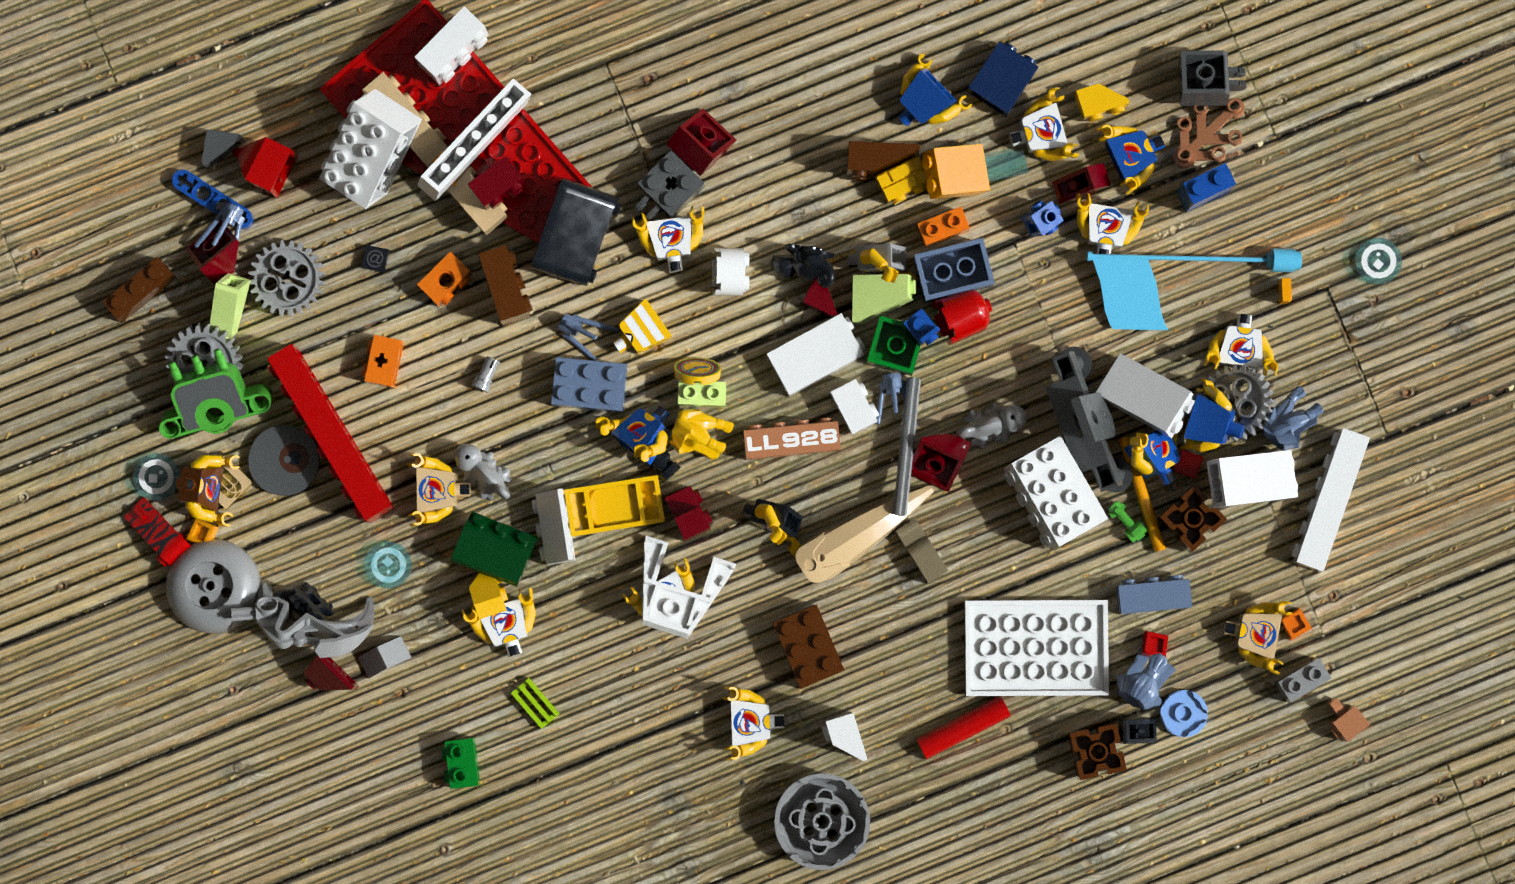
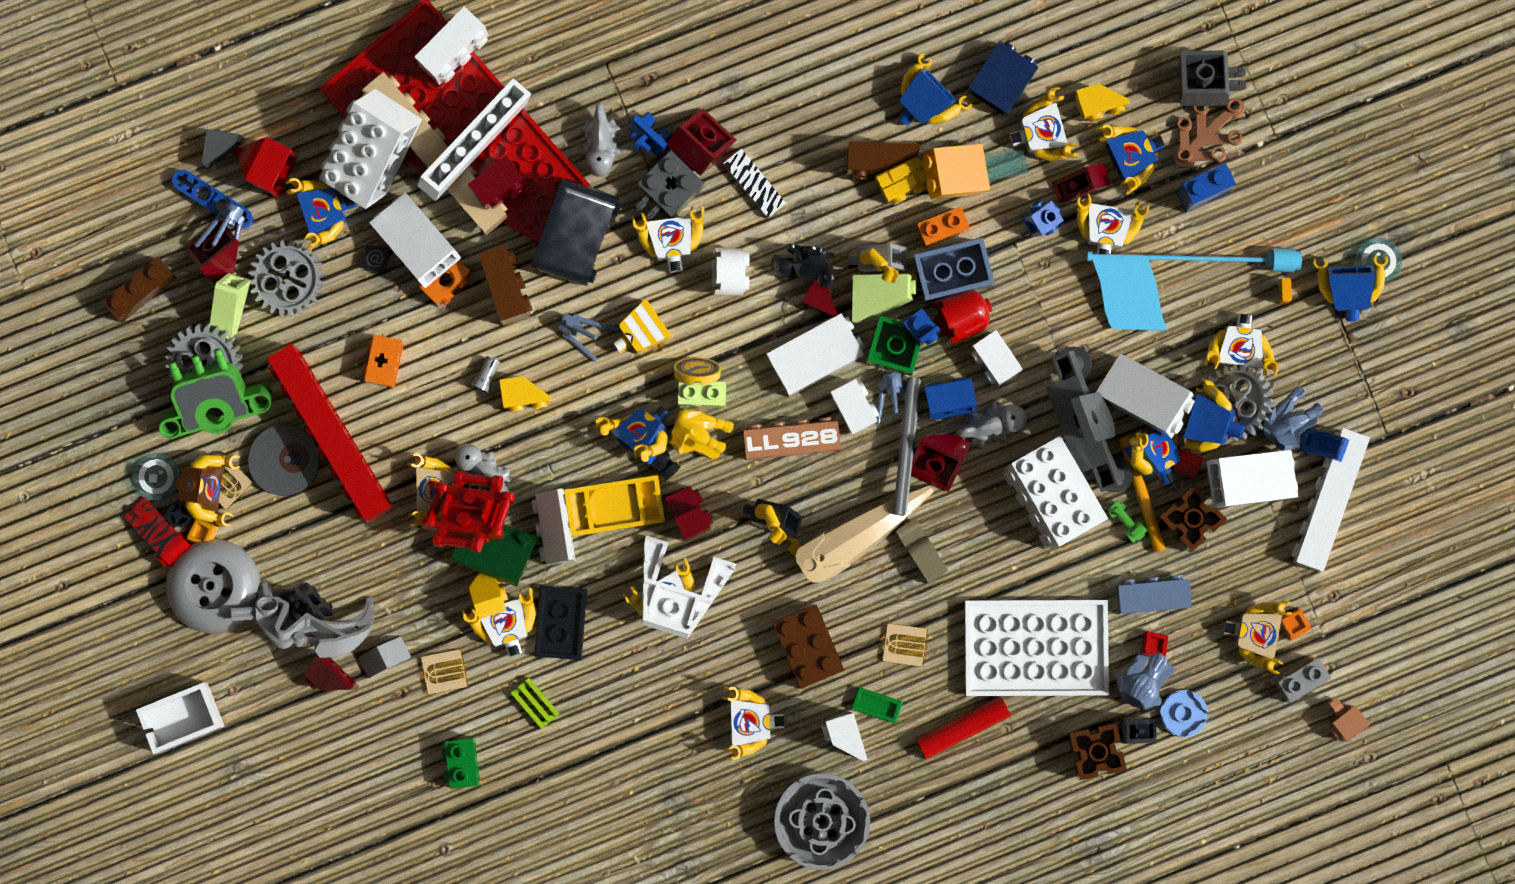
clear light blue tile [365,541,412,589] -> none
sand blue brick [551,357,628,413] -> none
none -> white piece [136,683,225,754]
none -> black wheel [166,503,193,527]
none -> torso [285,178,357,250]
none -> white brick [369,192,461,288]
none -> red brick [421,470,515,553]
none -> piece [421,649,469,695]
none -> yellow slope [500,376,552,413]
none -> black tile [534,586,588,660]
none -> light grey animal [580,103,621,177]
none -> blue hips [628,112,672,157]
none -> tile [723,149,786,219]
none -> green tile [851,687,903,724]
none -> piece [882,623,928,667]
none -> blue brick [925,377,977,421]
none -> white brick [971,330,1023,387]
none -> blue tile [1299,428,1349,462]
none -> blue torso [1313,255,1388,322]

